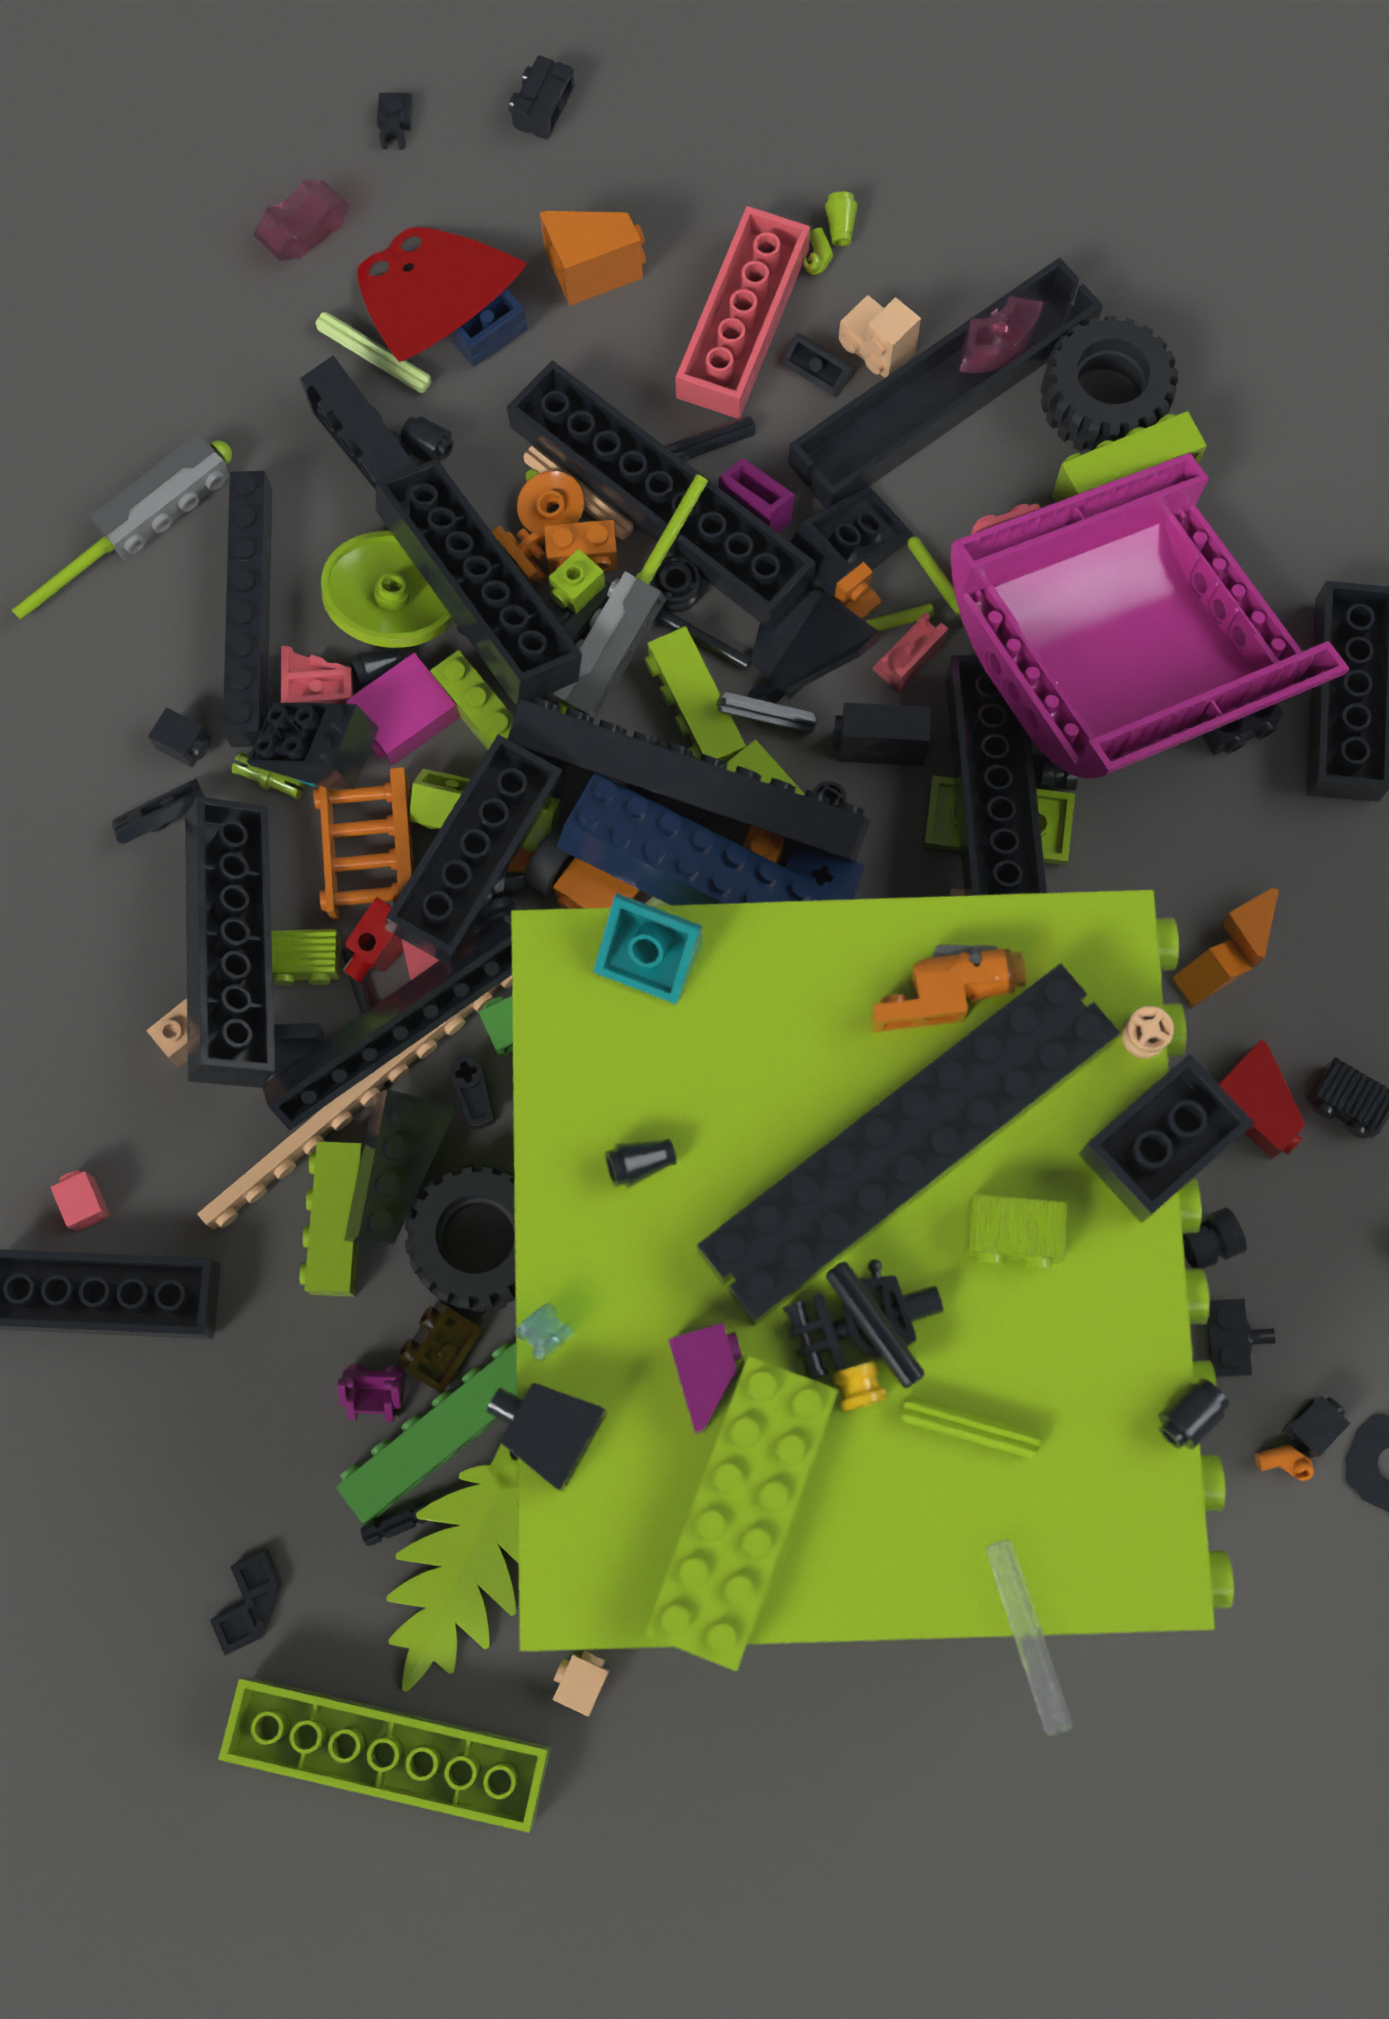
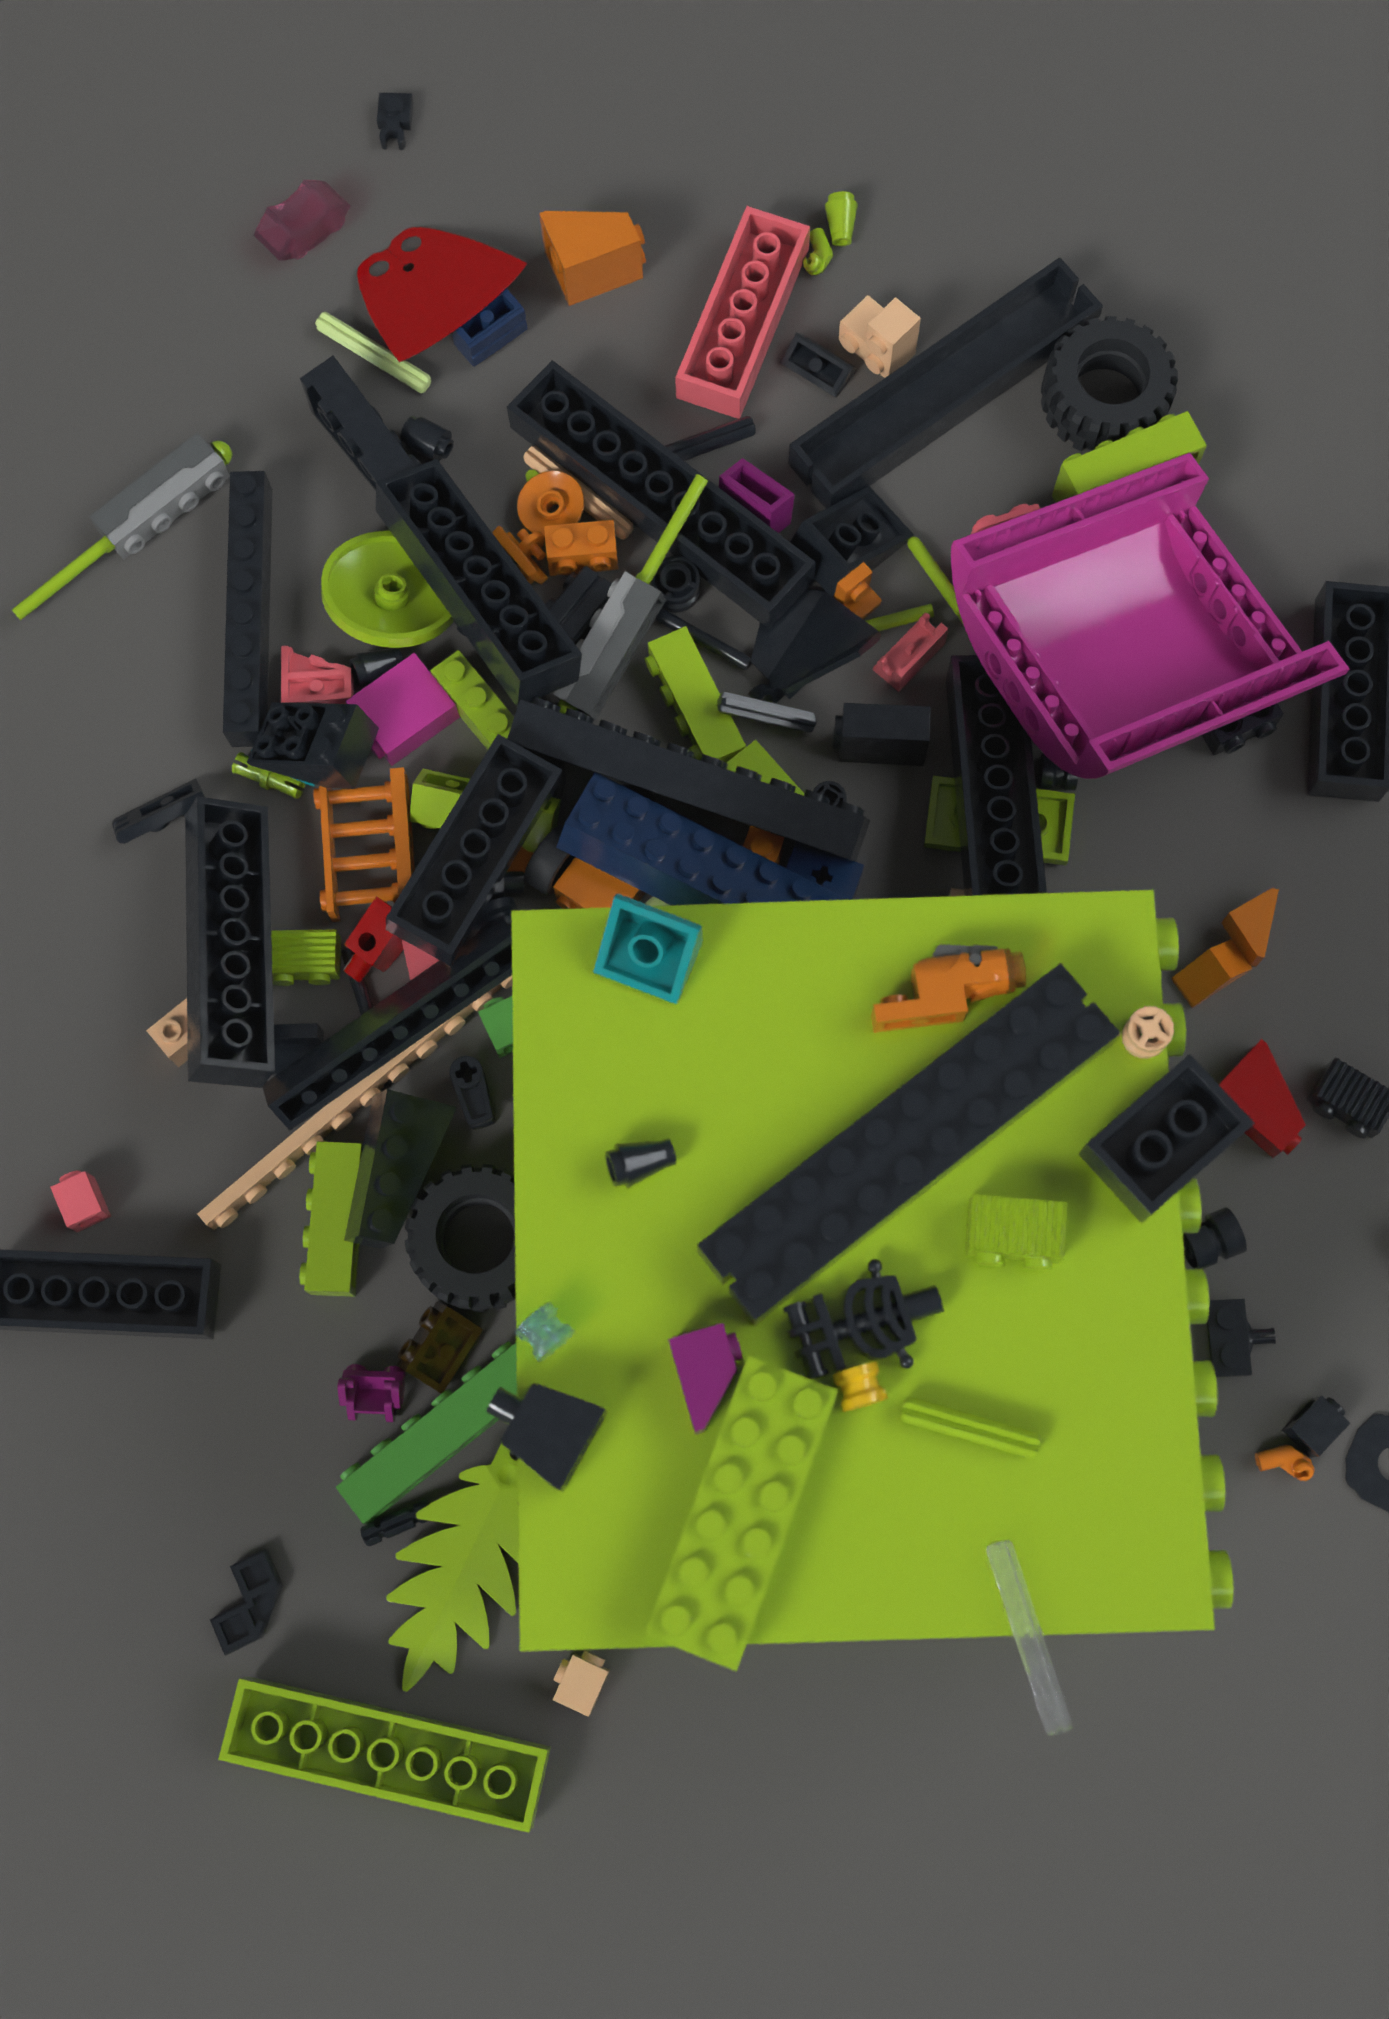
black brick [148,707,210,768] -> none
black brick [509,55,575,140] -> none
lime brick [549,549,606,614] -> none
black axle [826,1261,925,1389] -> none
clear pink brick [959,296,1043,373] -> none
black brick [1158,1378,1230,1449] -> none

